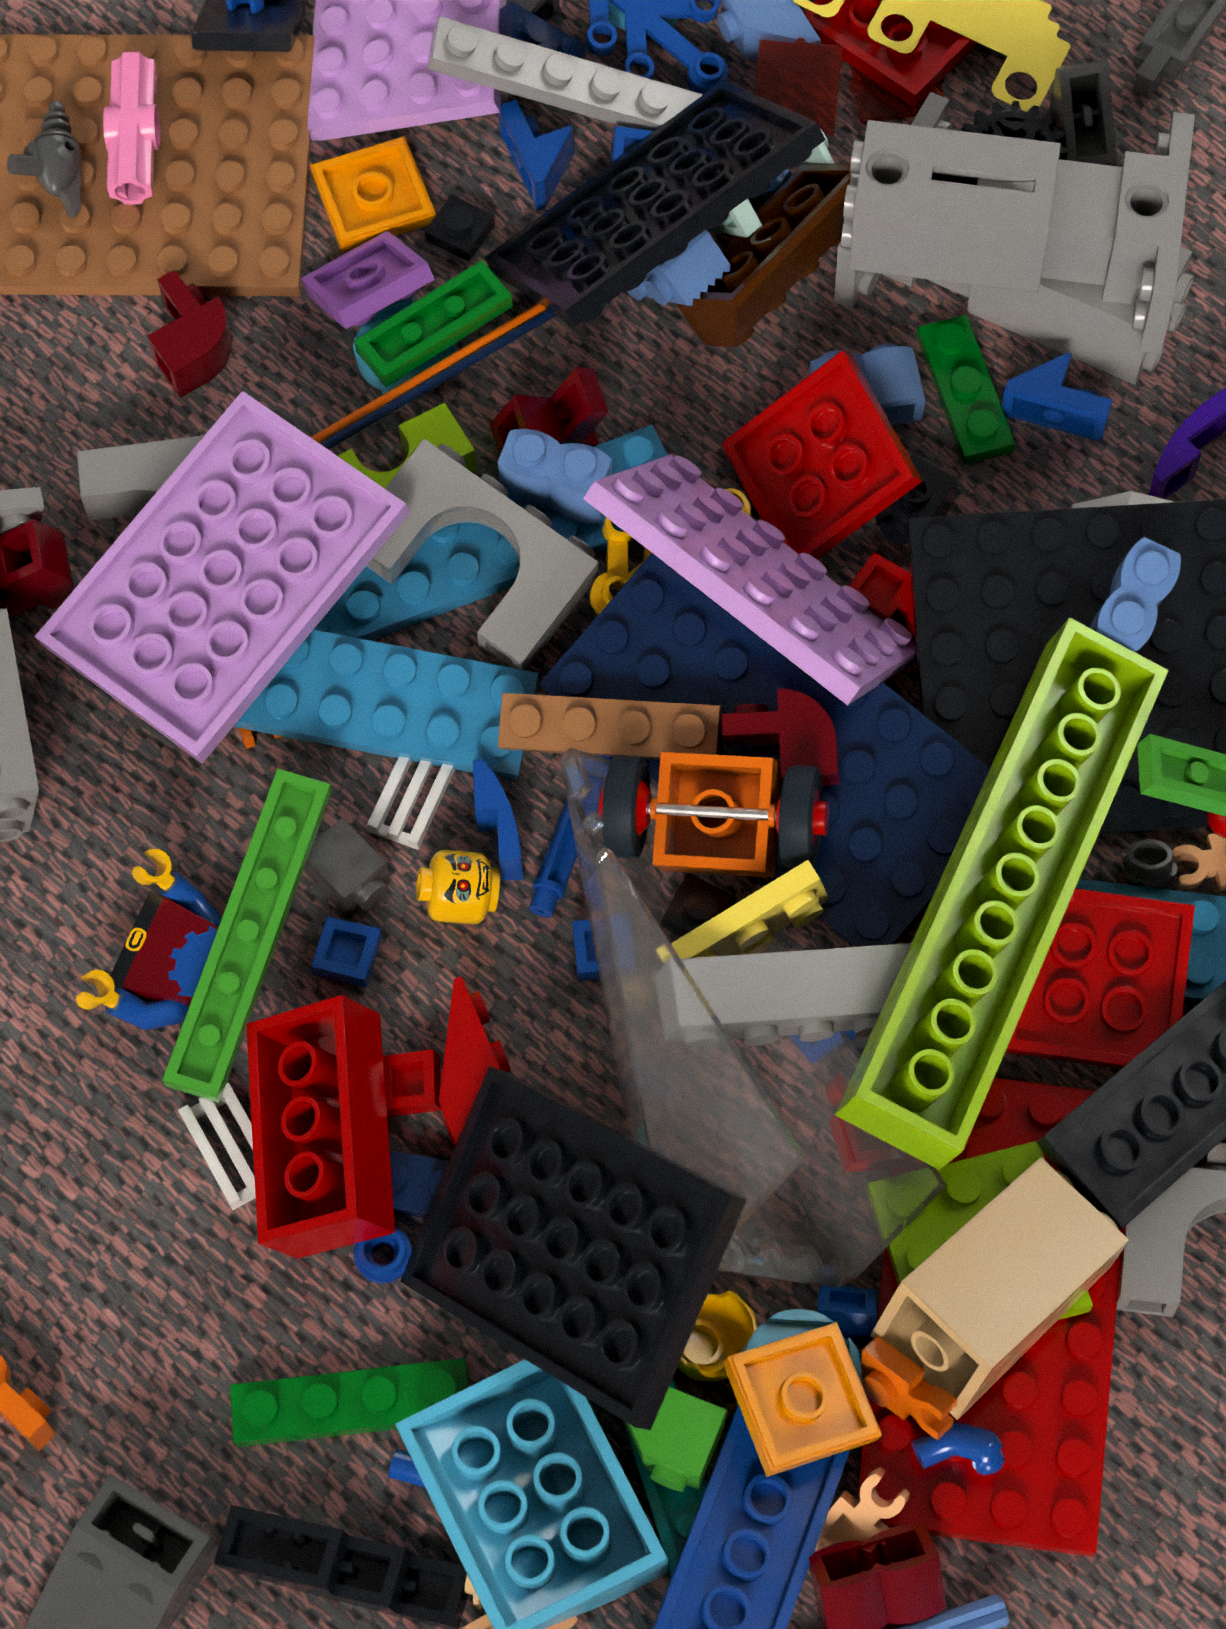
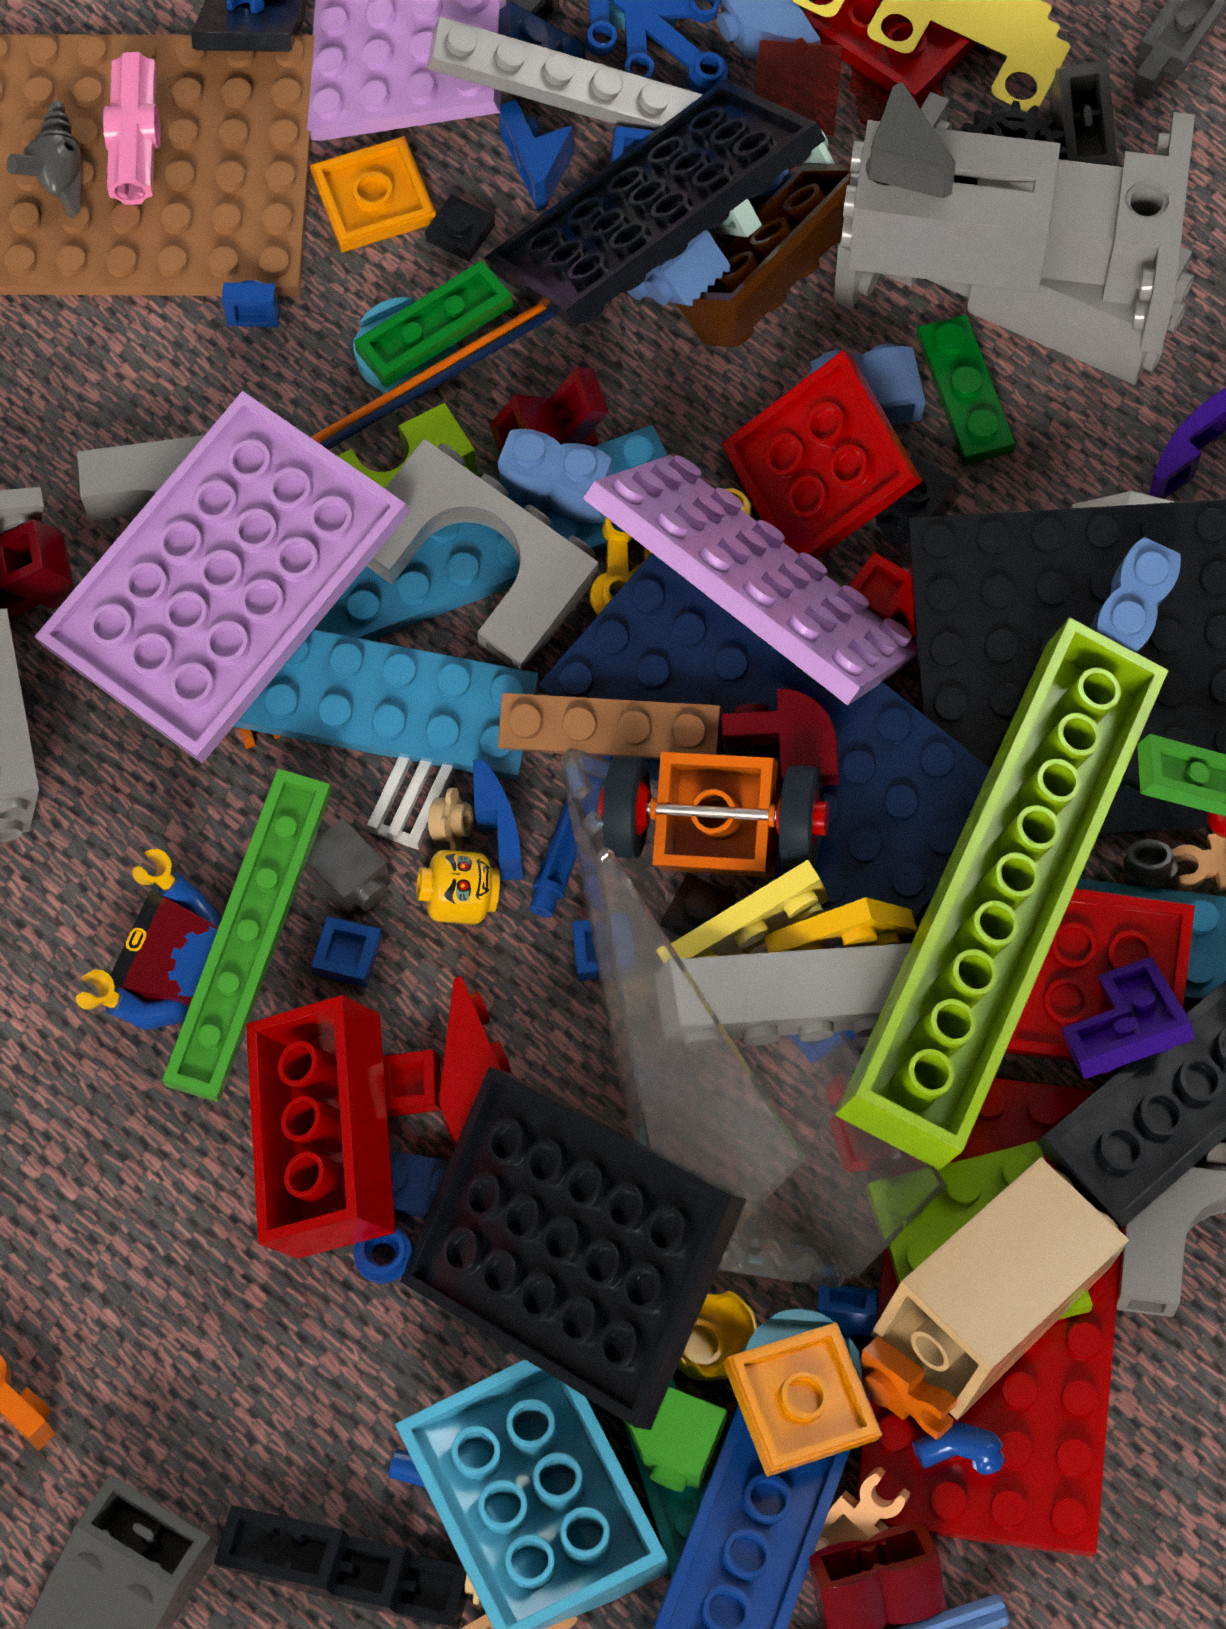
dark red brick [147,270,232,398] -> none
white tile [178,1082,255,1210] -> none
green plate [230,1358,469,1447] -> none
medium lavender plate [300,231,435,329] -> none
blue slope [1002,353,1113,442] -> none
none -> blue plate [222,280,280,327]
none -> tan plate [428,788,474,851]
none -> yellow plate [764,897,917,953]
none -> dark grey slope [868,82,956,198]
none -> dark purple plate [1061,956,1195,1079]

